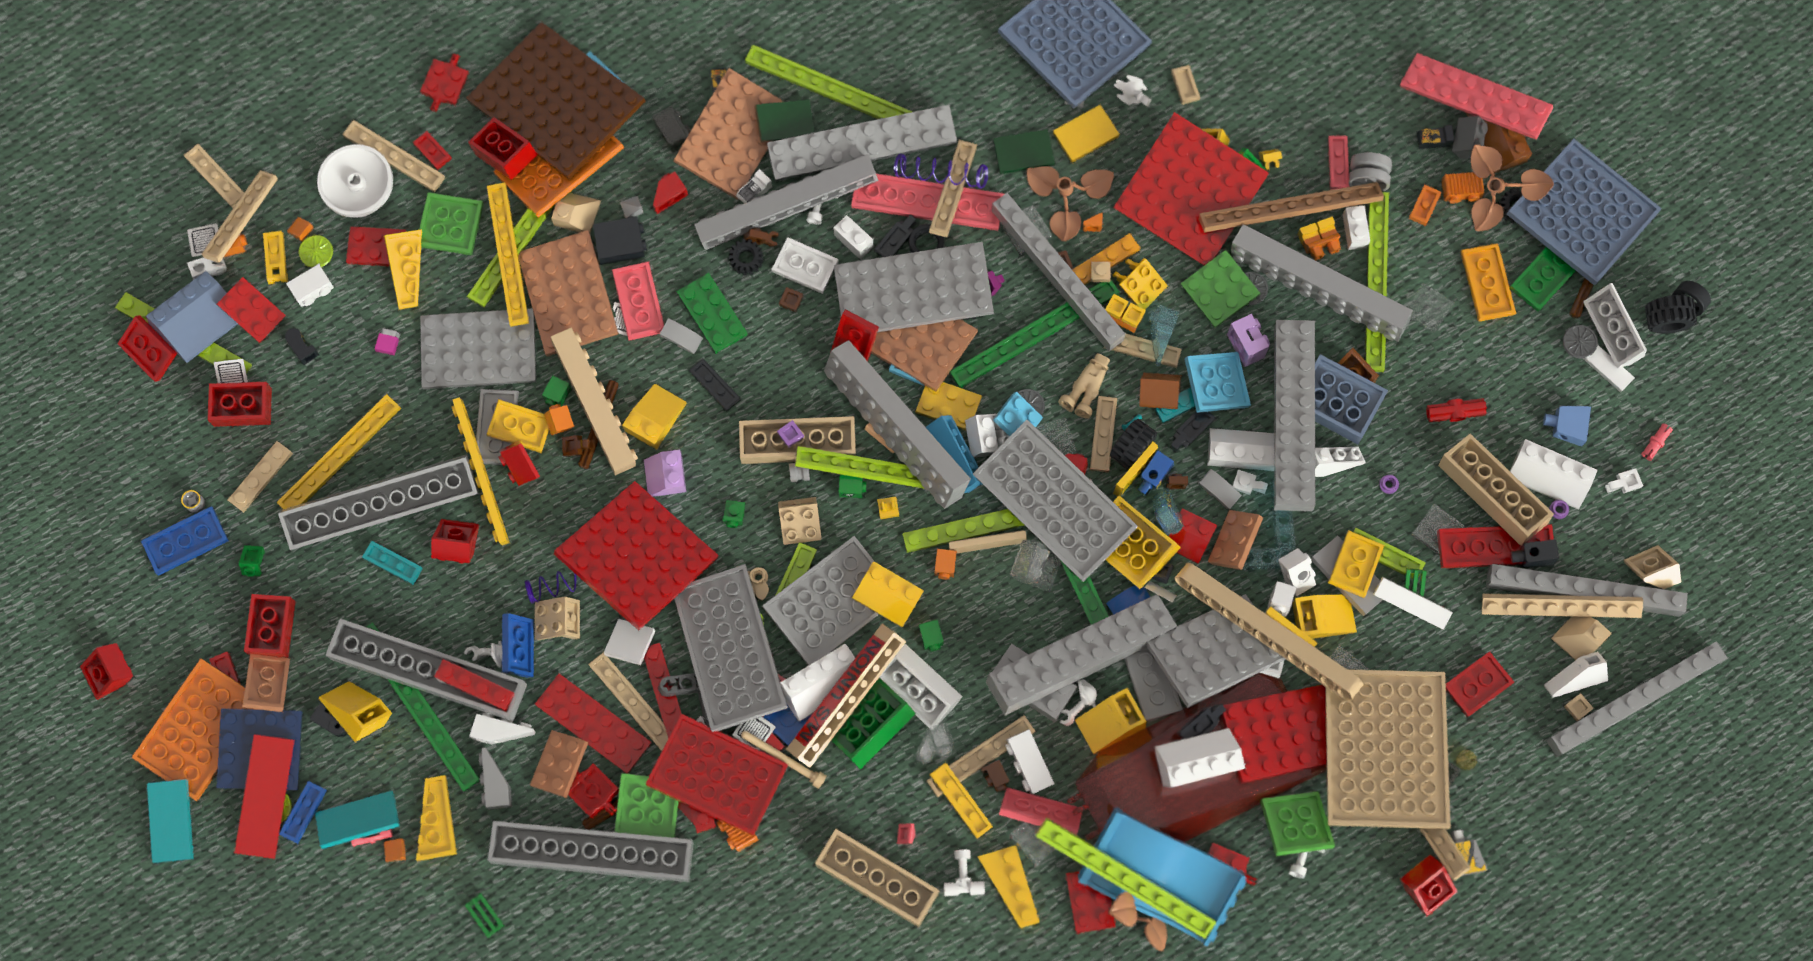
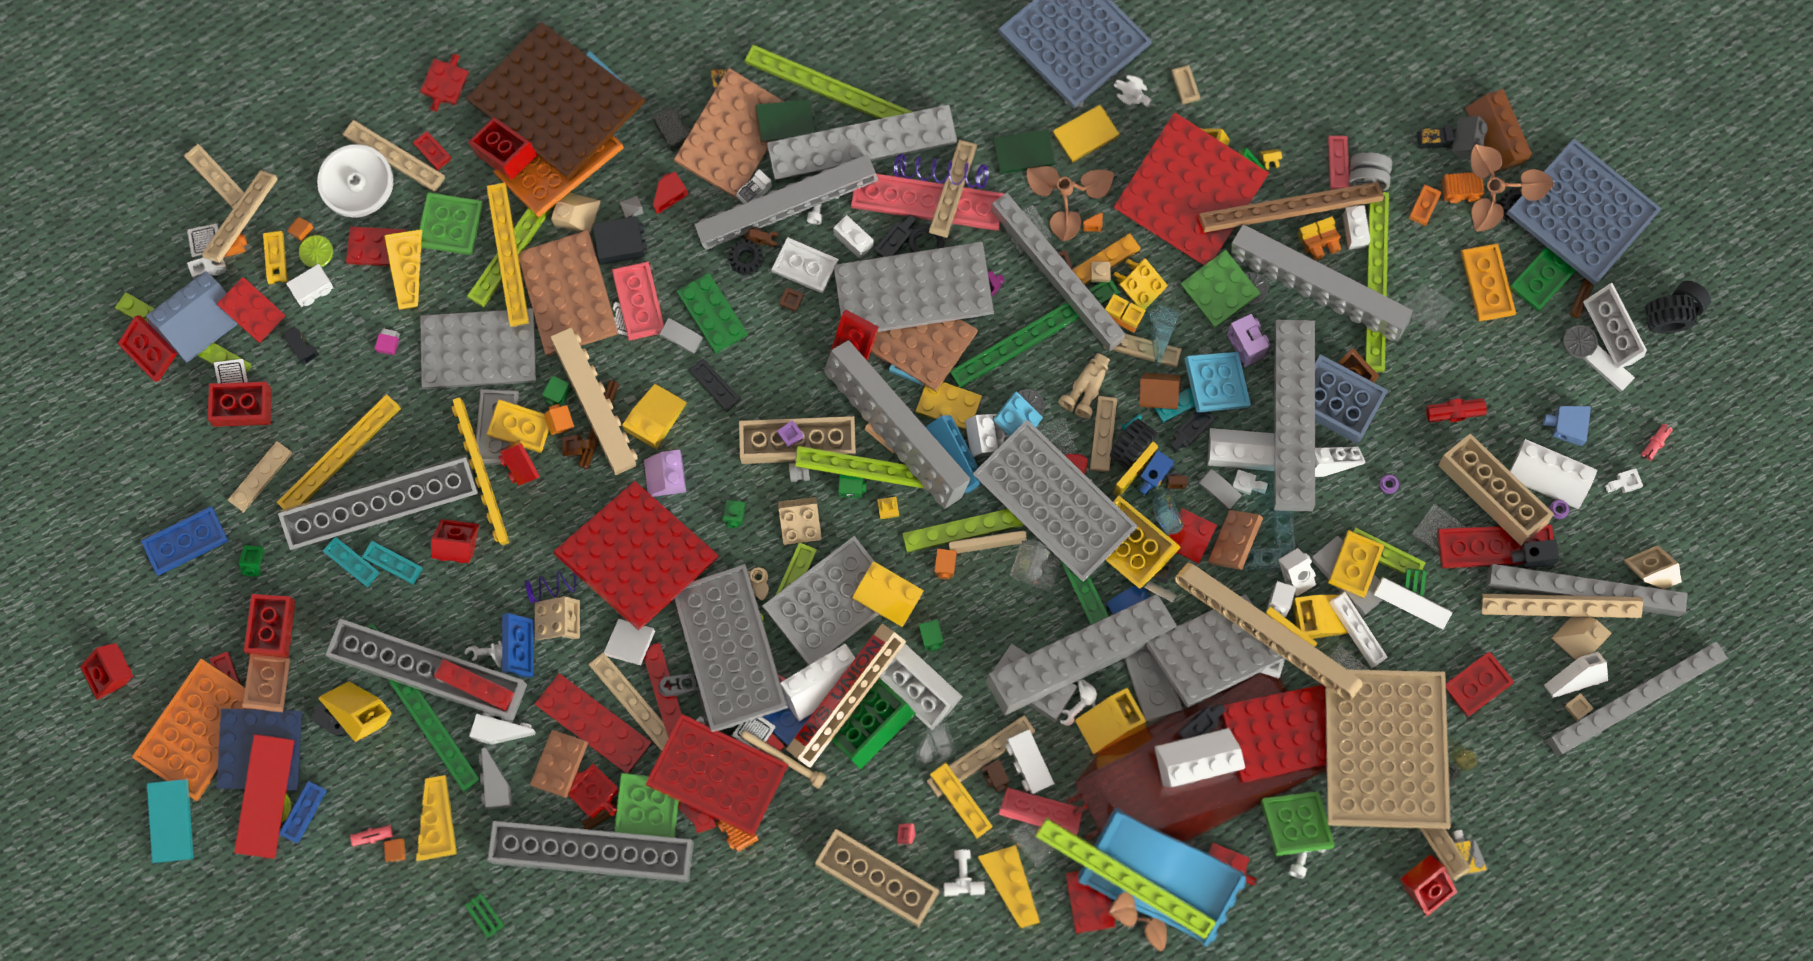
light grey wheel [181,490,205,513] -> none
teal tile [315,791,399,849] -> none
coral plate [1400,53,1553,140] -> none
none -> teal plate [323,537,380,588]
none -> white tile [1329,592,1387,668]

